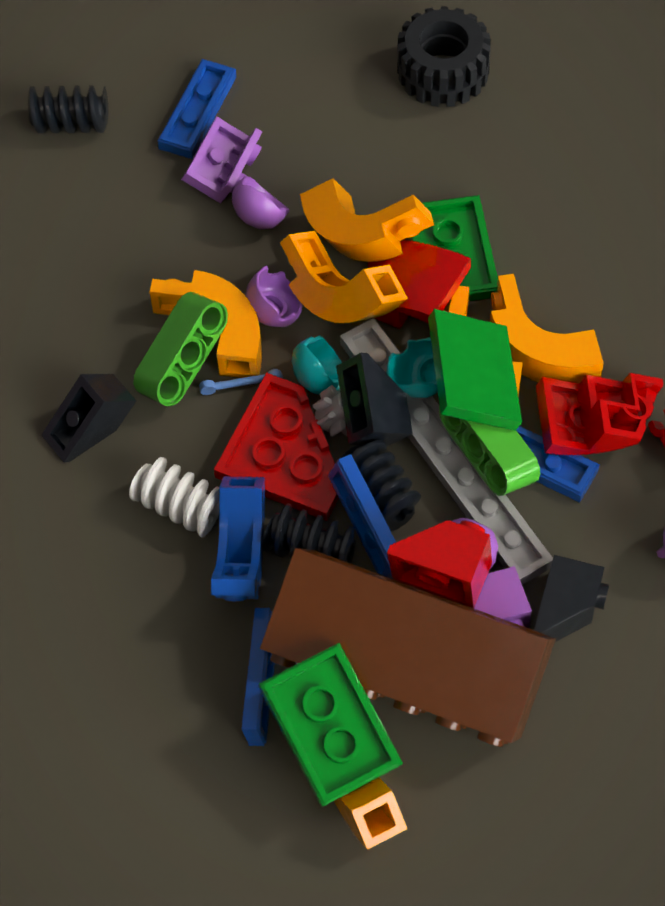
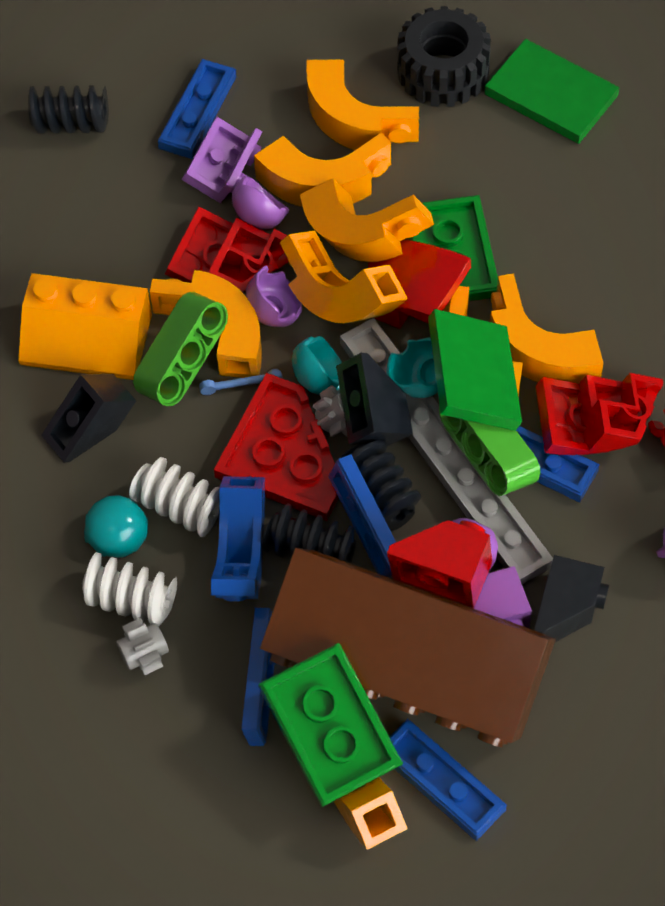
none -> light orange slope [19,273,152,380]
none -> white piece [82,552,177,626]
none -> teal hair [84,495,148,558]
none -> light grey gear [116,618,169,675]
none -> red slope [164,207,289,293]
none -> light orange arch [254,133,391,207]
none -> light orange arch [306,60,419,150]
none -> blue tile [389,719,507,841]
none -> green tile [485,38,619,144]

